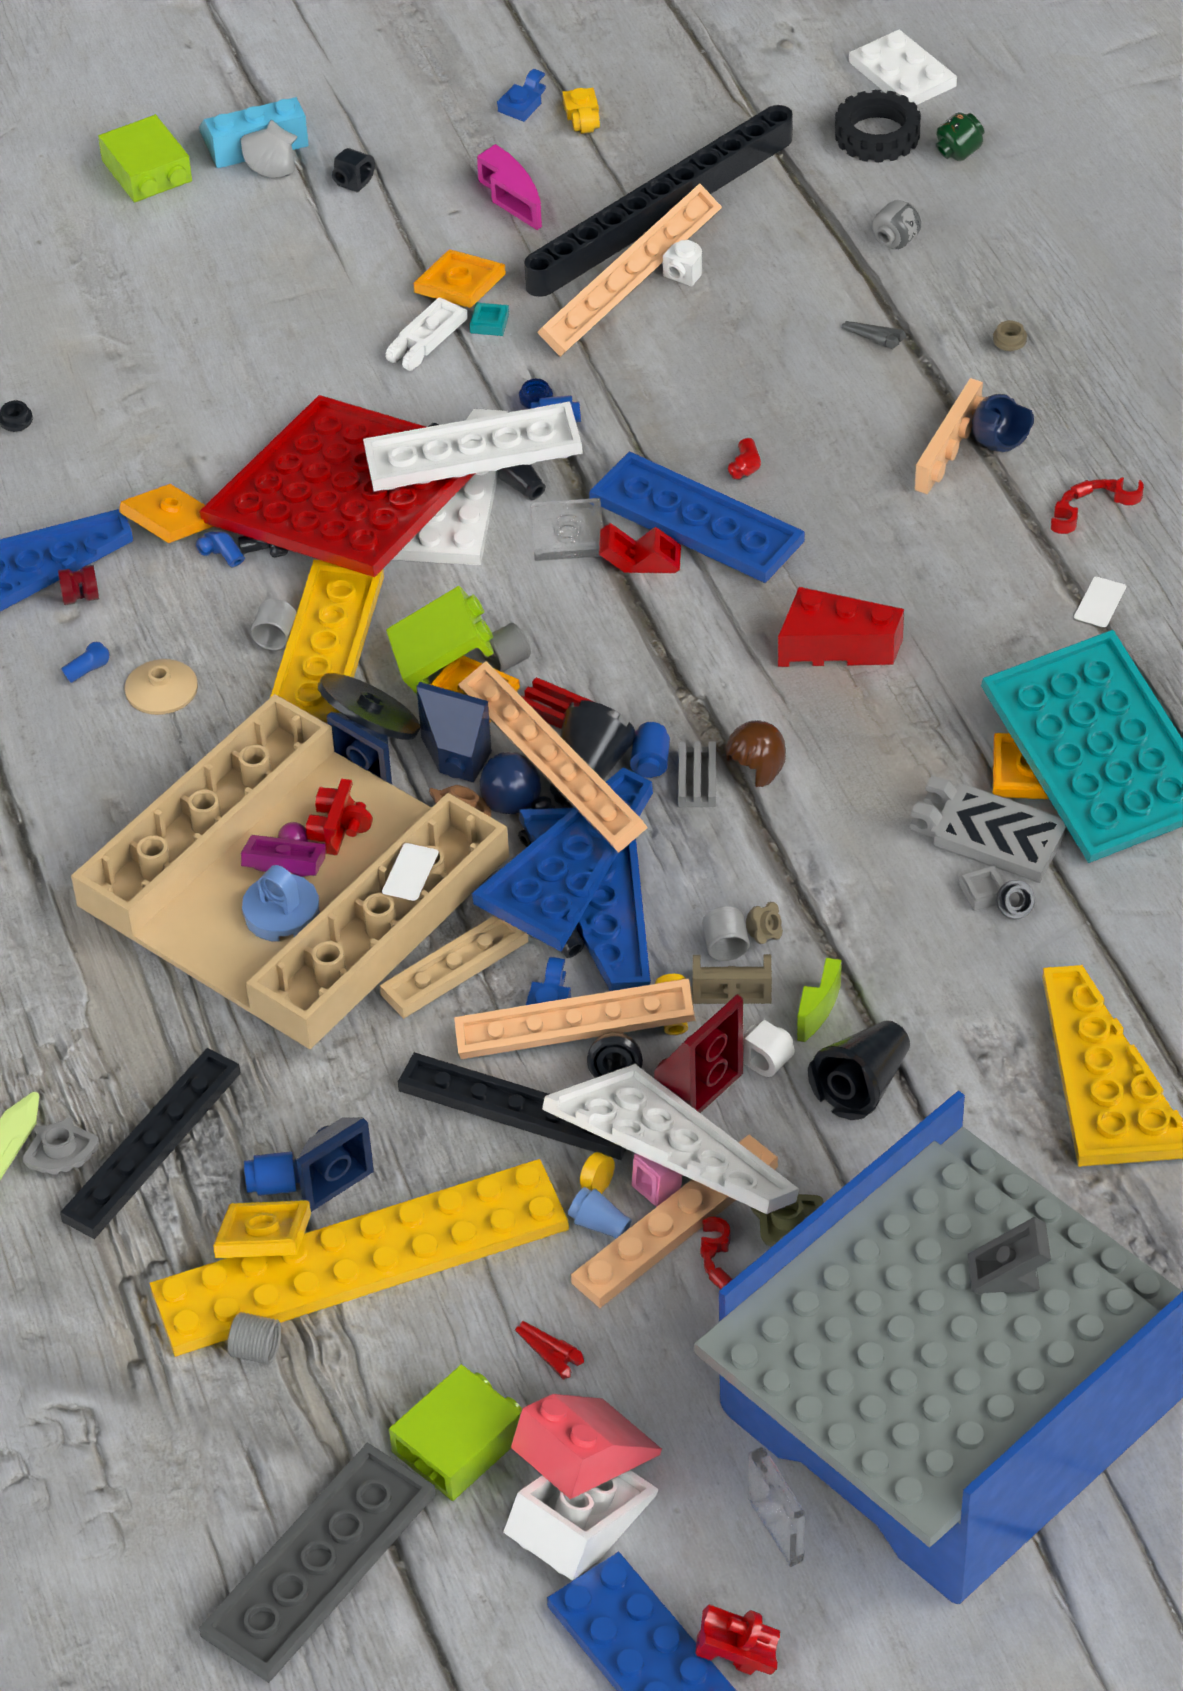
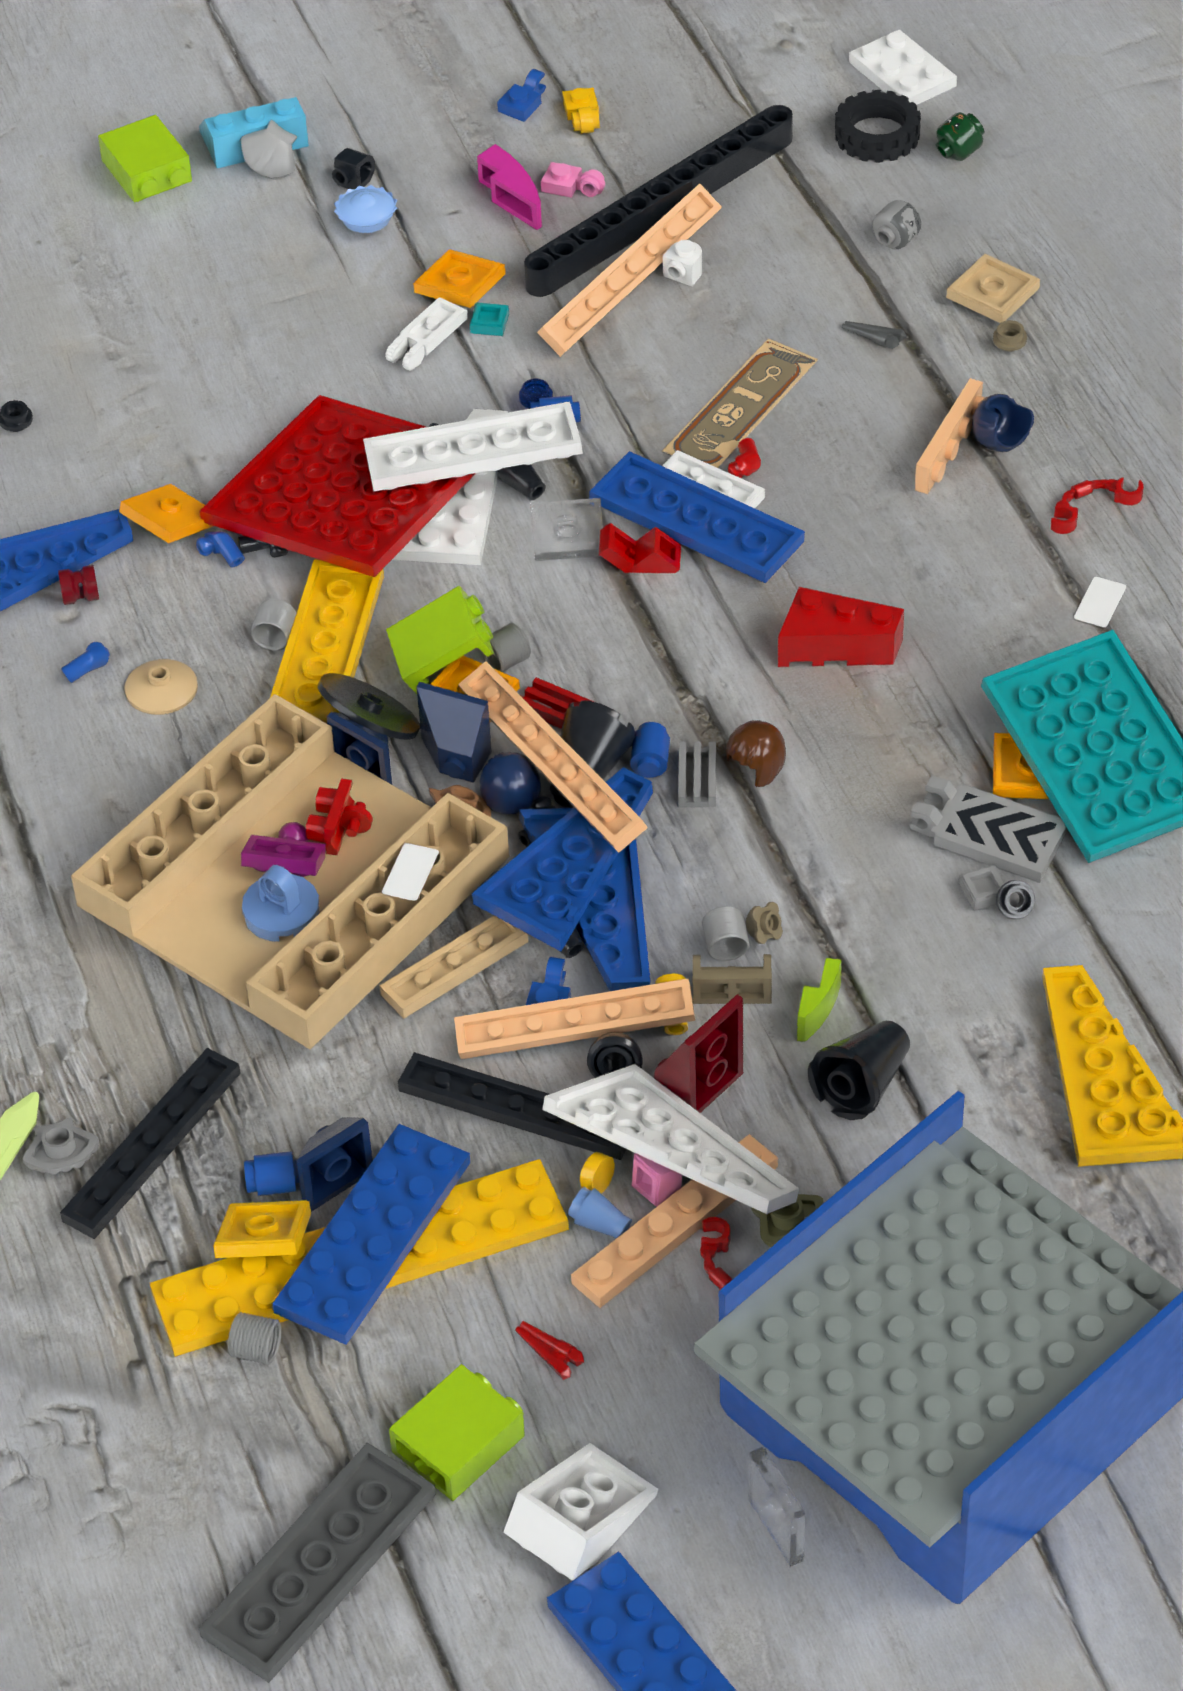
coral slope [511,1394,662,1499] -> none
red hips [696,1604,780,1675] -> none
white plate [743,1020,795,1077] -> none
dark grey slope [968,1217,1051,1294] -> none
none -> blue plate [272,1124,471,1345]
none -> light blue piece [334,185,397,233]
none -> bright pink plate [541,162,605,198]
none -> sticker [662,338,819,468]
none -> white tile [662,450,765,508]
none -> tan plate [946,254,1040,323]

